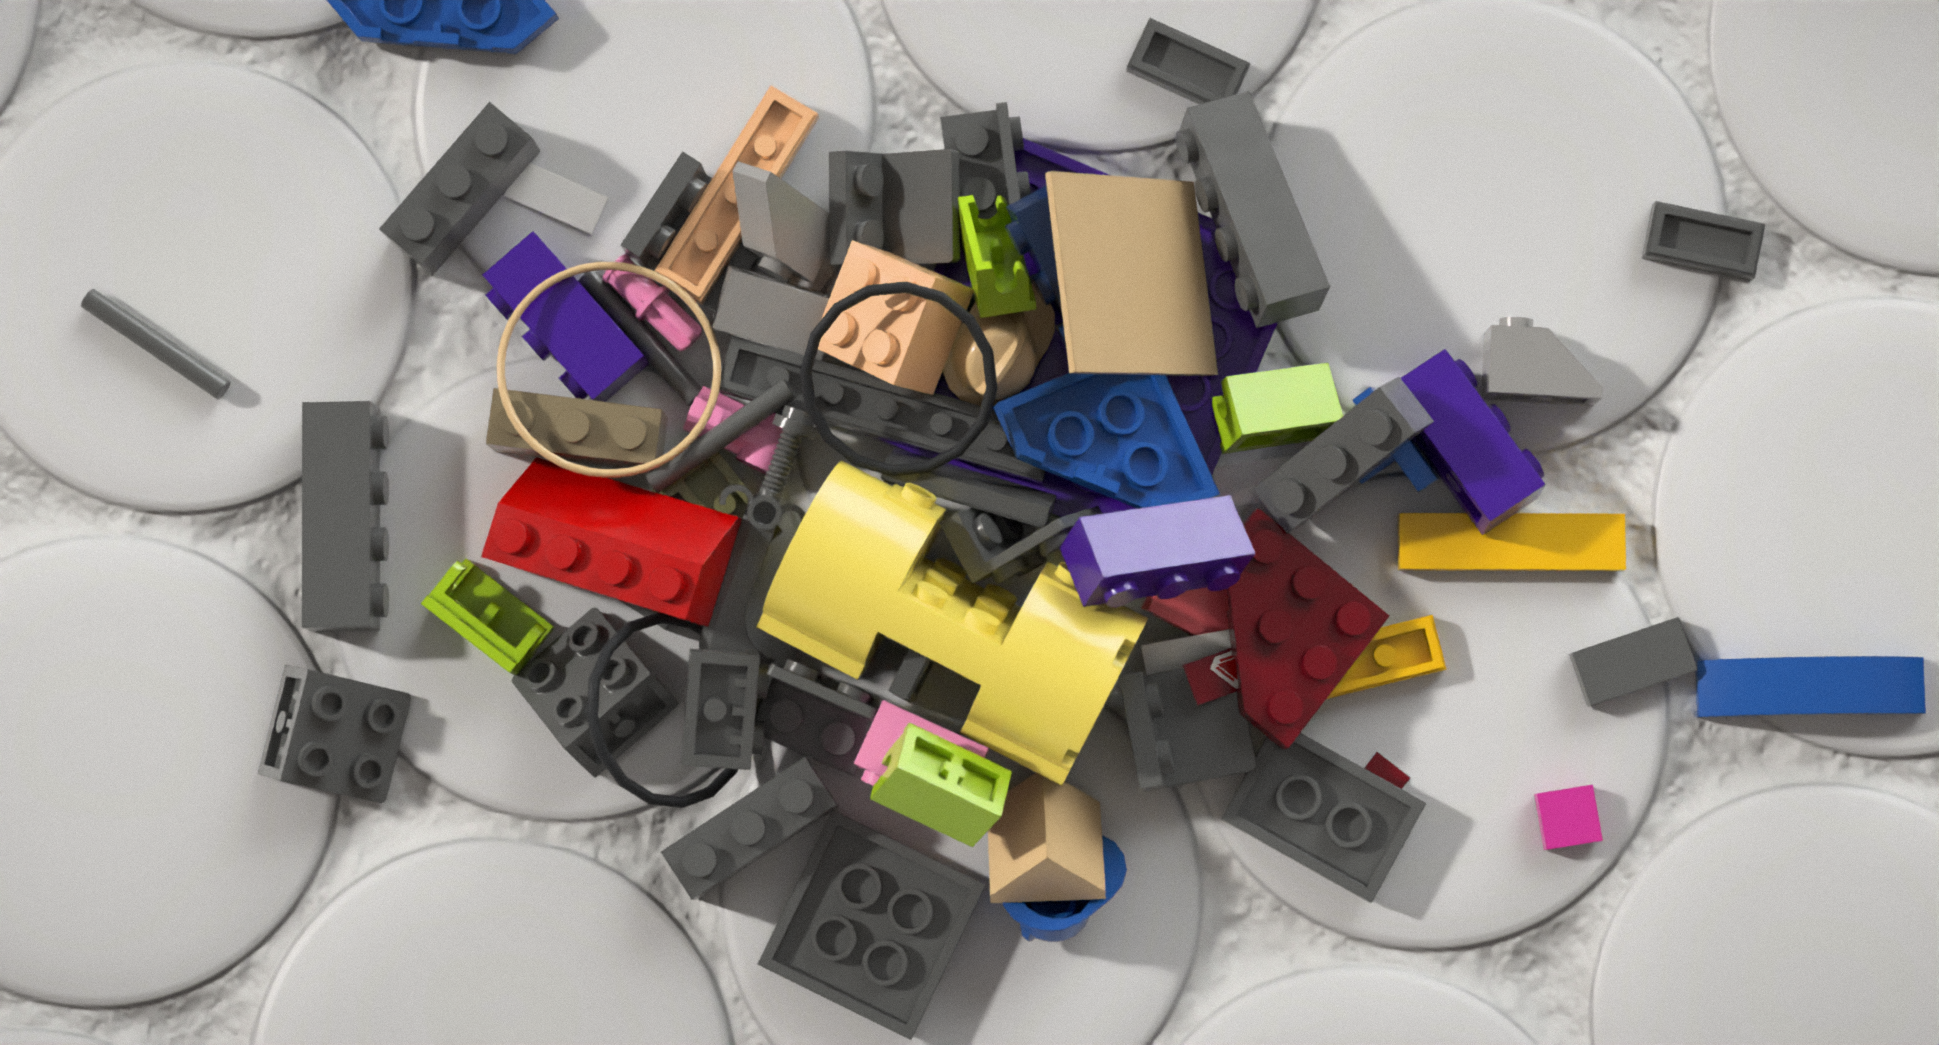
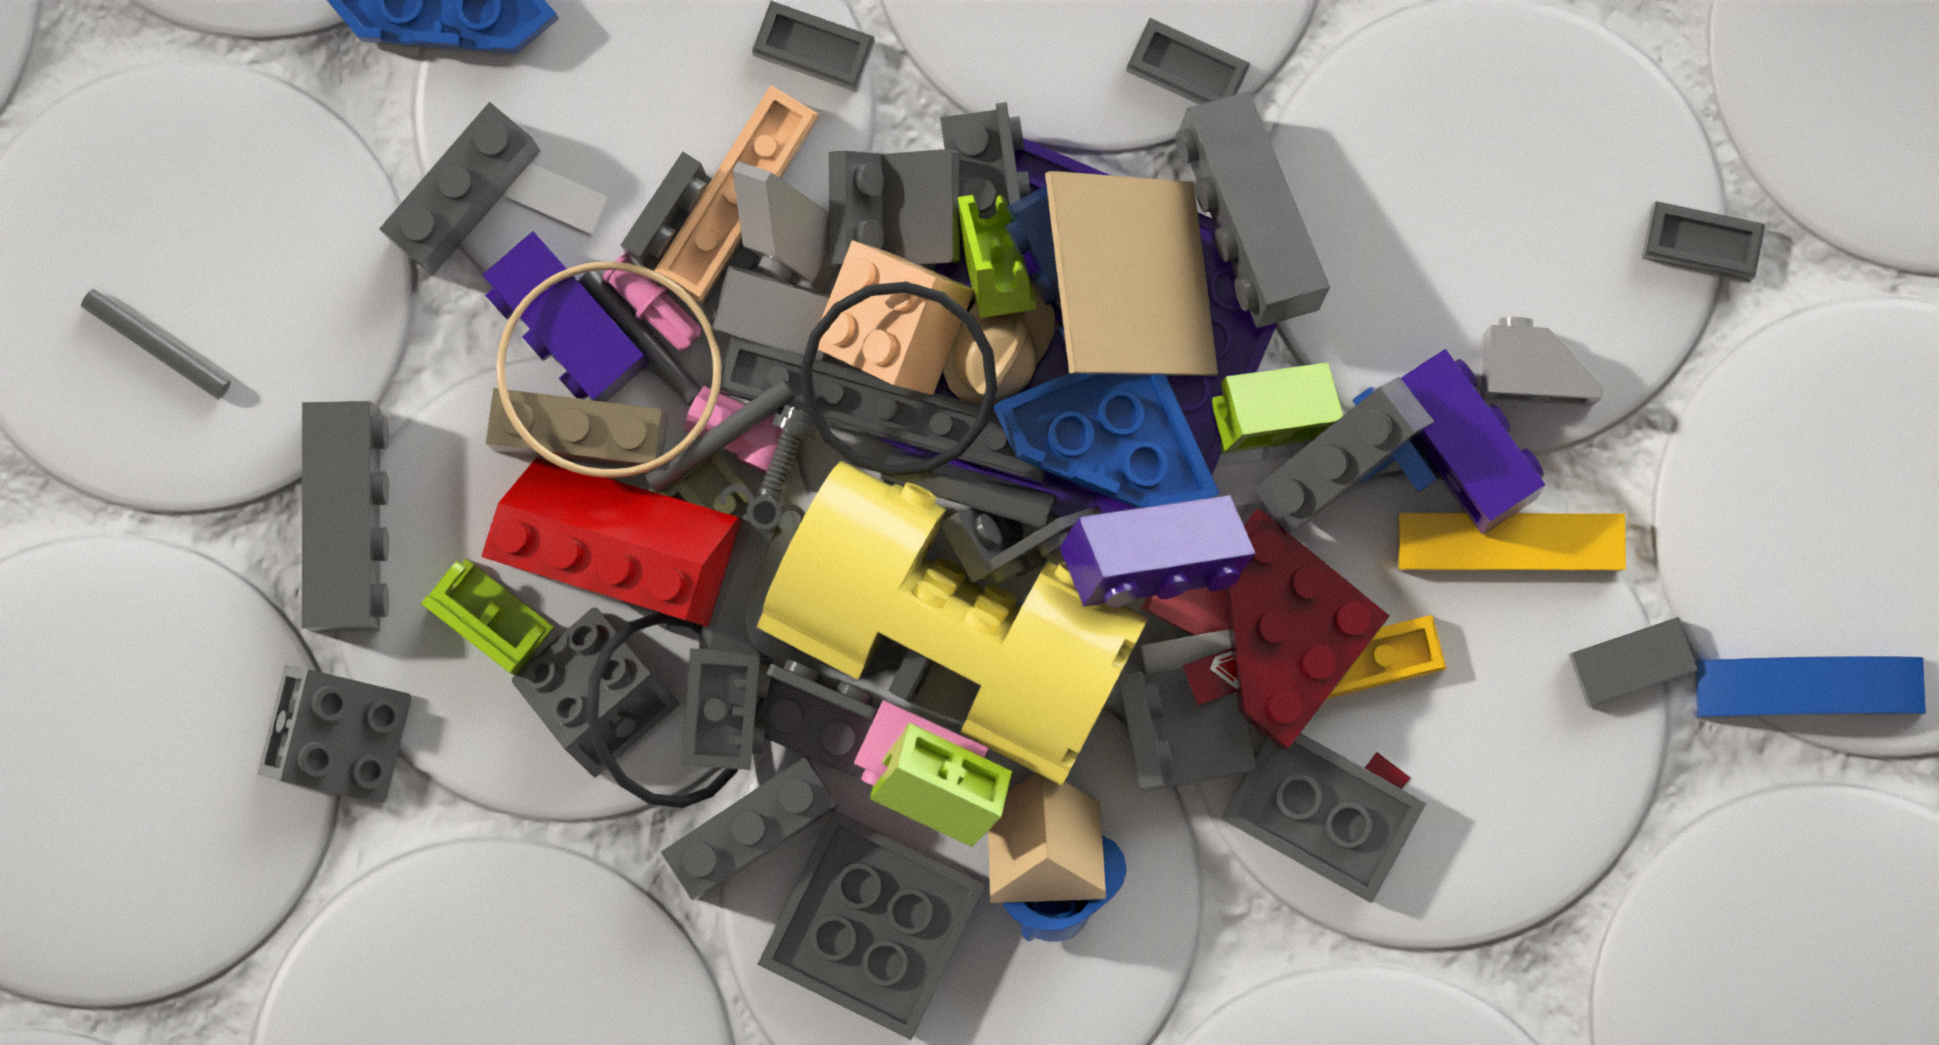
dark pink tile [1534,784,1603,850] -> none
none -> dark grey tile [752,1,875,92]

